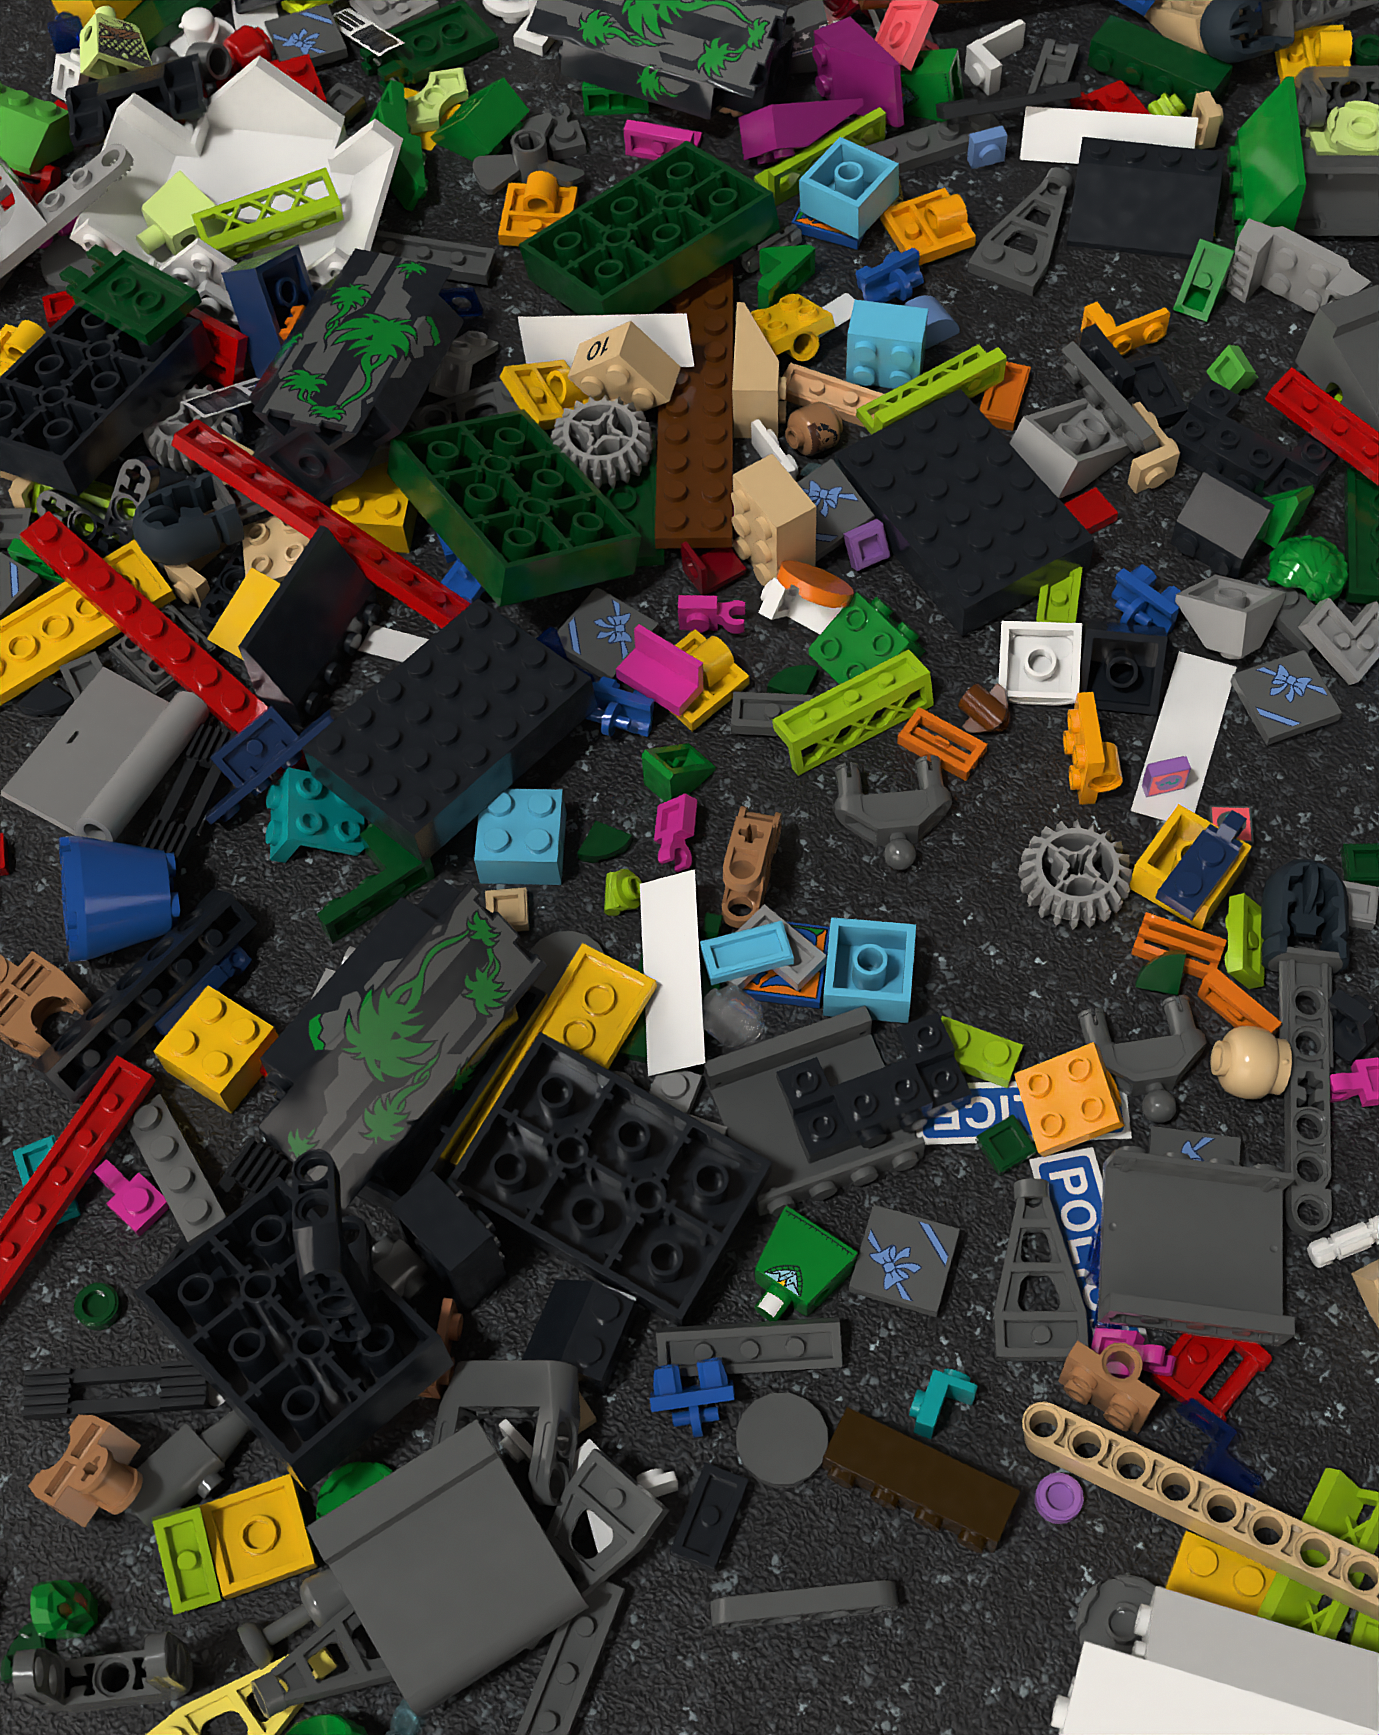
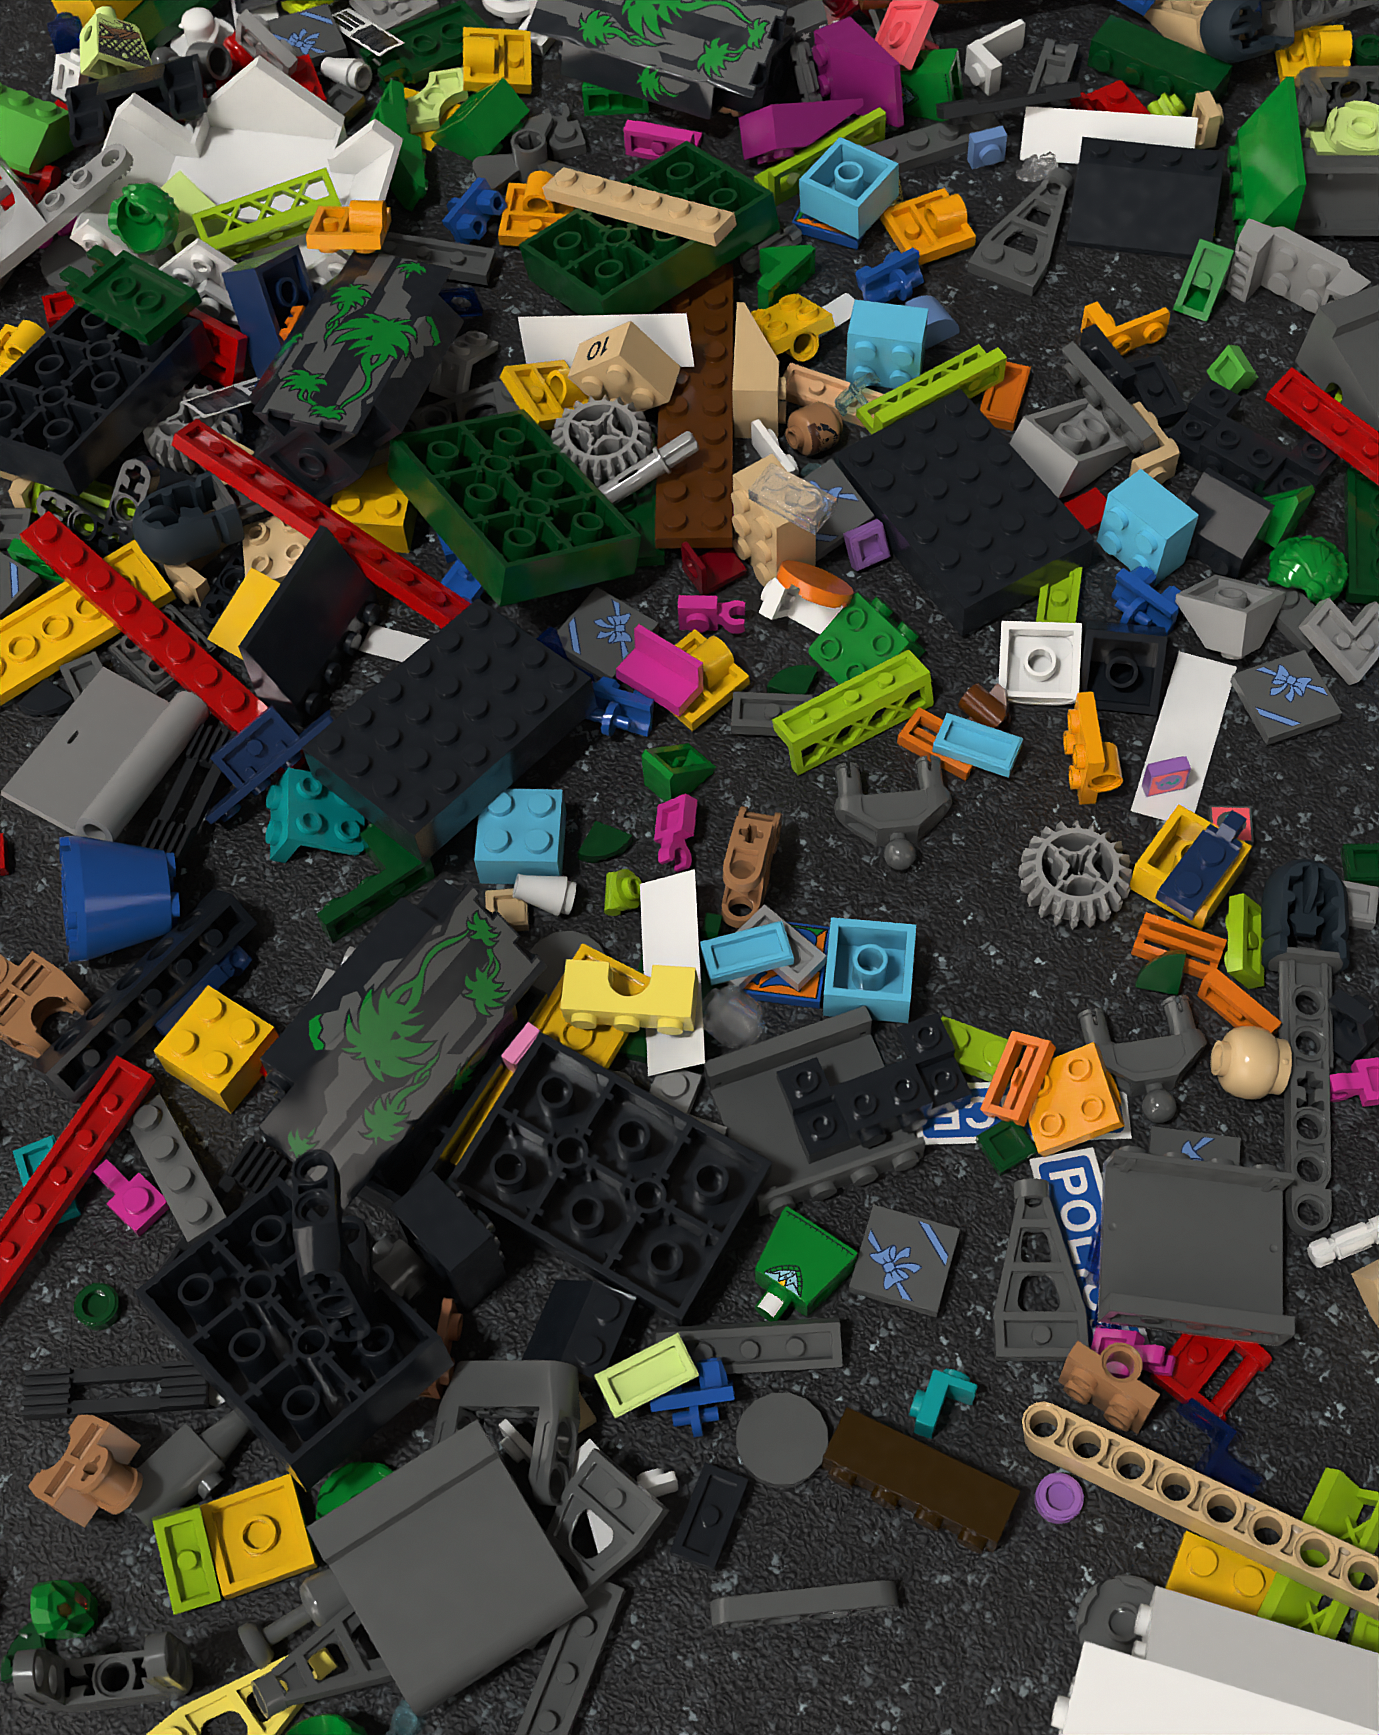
none -> green hair [108,183,180,256]
none -> light grey plate [235,9,298,77]
none -> light orange plate [306,200,392,254]
none -> white cone [321,57,372,92]
none -> blue hips [442,177,507,245]
none -> yellow plate [463,27,532,94]
none -> bright pink tile [501,1022,541,1073]
none -> white cone [513,874,576,916]
none -> tan plate [542,167,737,246]
none -> light yellow arch [560,959,699,1035]
none -> yellowish green tile [594,1333,699,1419]
none -> light grey axle [598,431,699,506]
none -> clear plate [748,463,838,535]
none -> dark grey axle [789,42,822,102]
none -> clear light blue piece [834,372,881,416]
none -> medium azure tile [932,713,1023,778]
none -> orange tile [980,1031,1056,1127]
none -> clear plant [1016,151,1058,182]
none -> medium azure brick [1096,469,1199,588]

